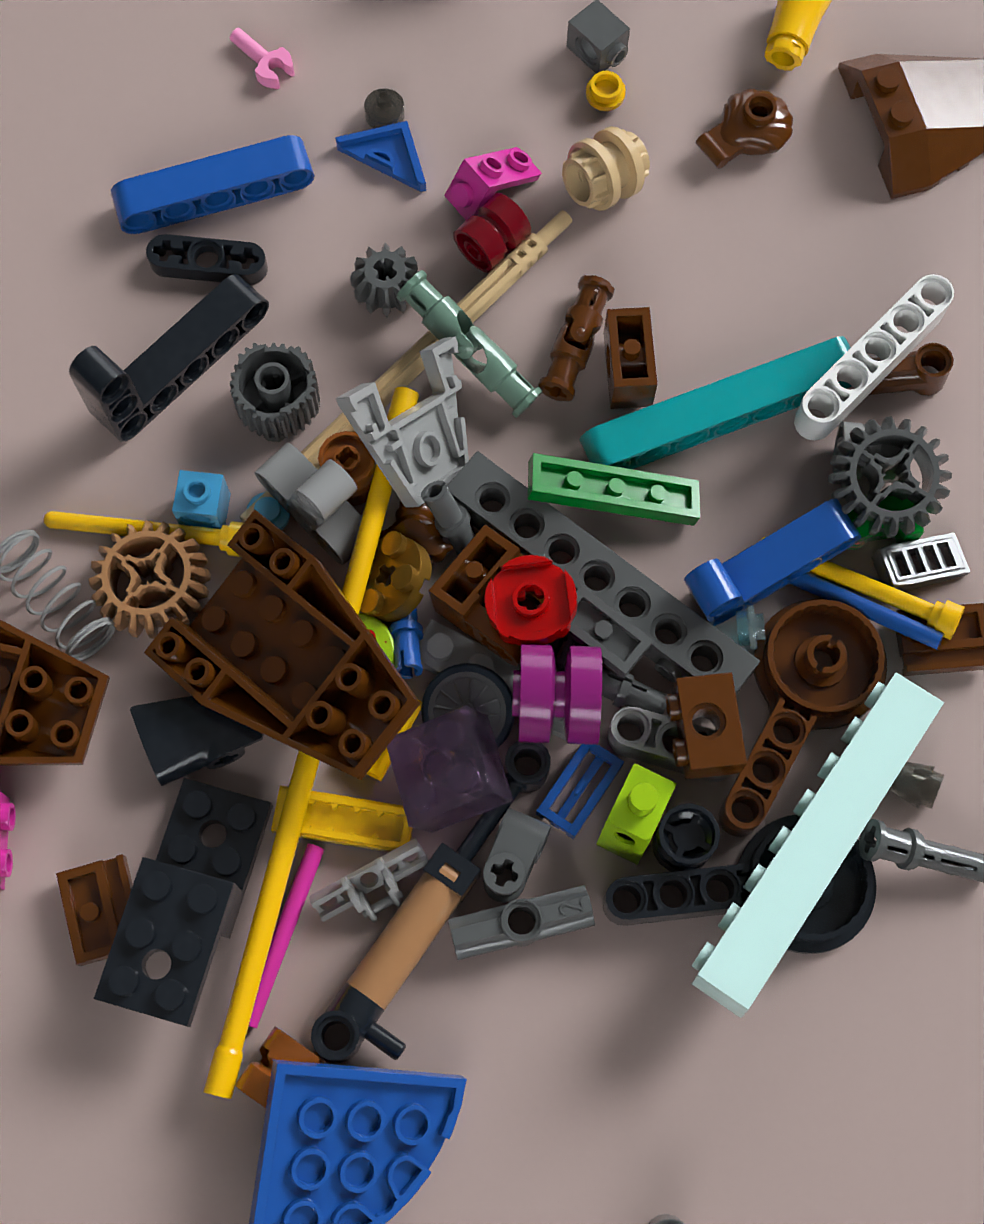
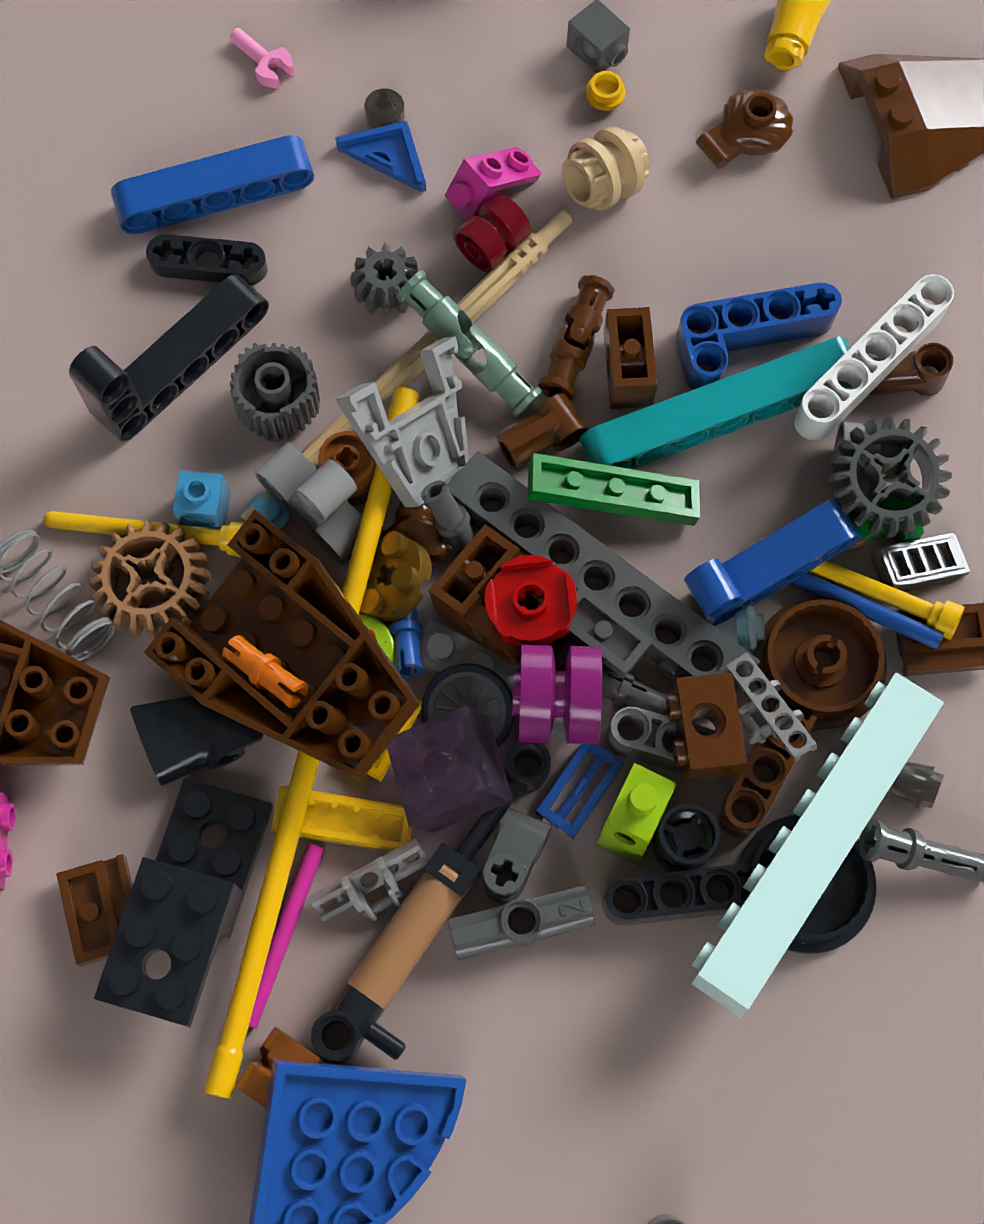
none -> orange pin [222,635,309,709]
none -> reddish brown piece [497,393,589,470]
none -> blue beam [676,282,842,390]
none -> light grey piece [726,652,817,762]

